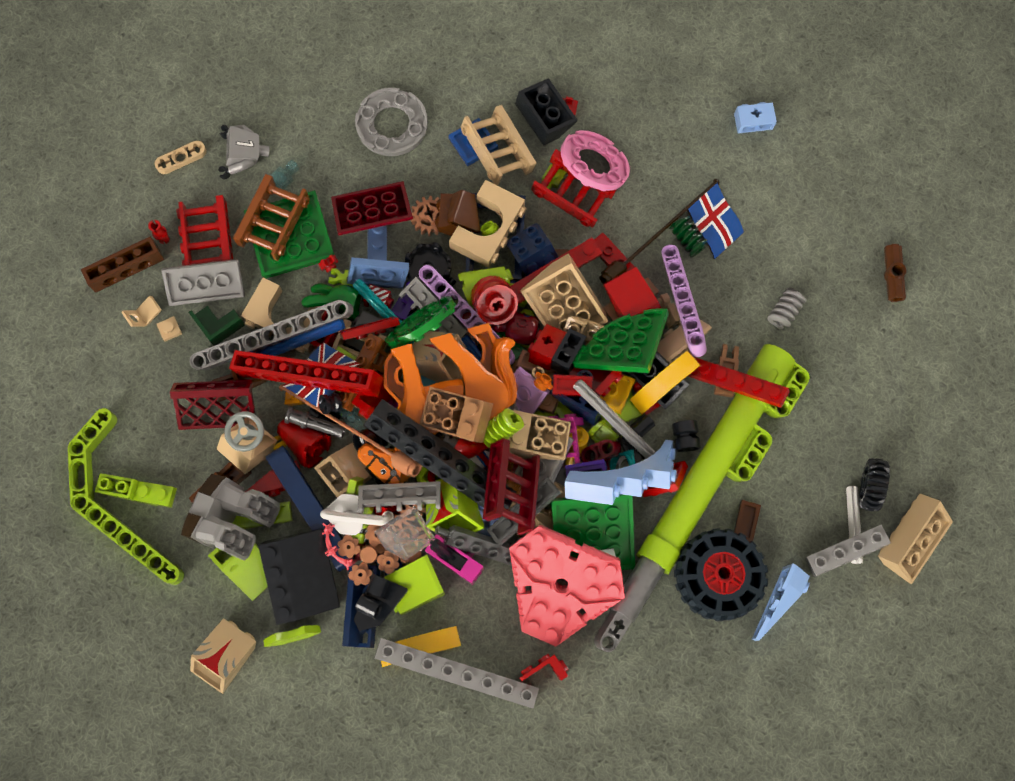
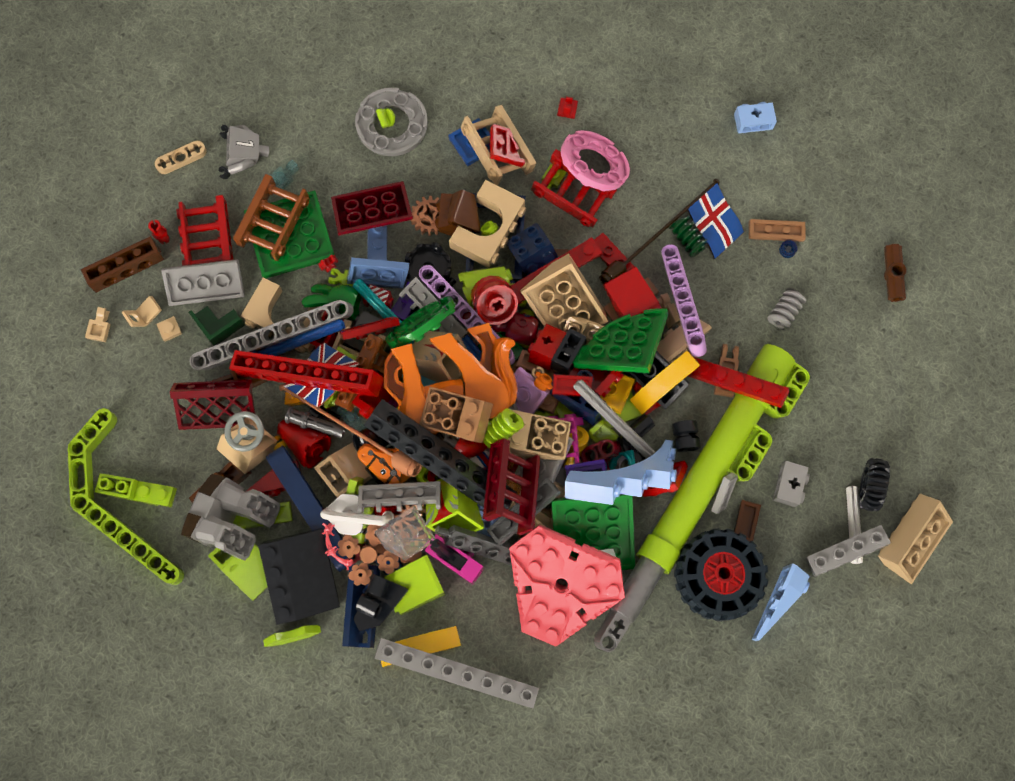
tan slope [190,618,256,694] -> none
black wheel [319,392,342,414] -> none
black slope [515,78,577,146] -> none
red bracket [519,654,569,681] -> none
none -> tan plate [85,307,111,342]
none -> lime plate [376,108,395,128]
none -> wing [490,124,525,167]
none -> light grey tile [711,473,738,514]
none -> medium nougat plate [749,219,806,242]
none -> light grey brick [773,461,810,507]
none -> clear blue bush [779,240,797,258]

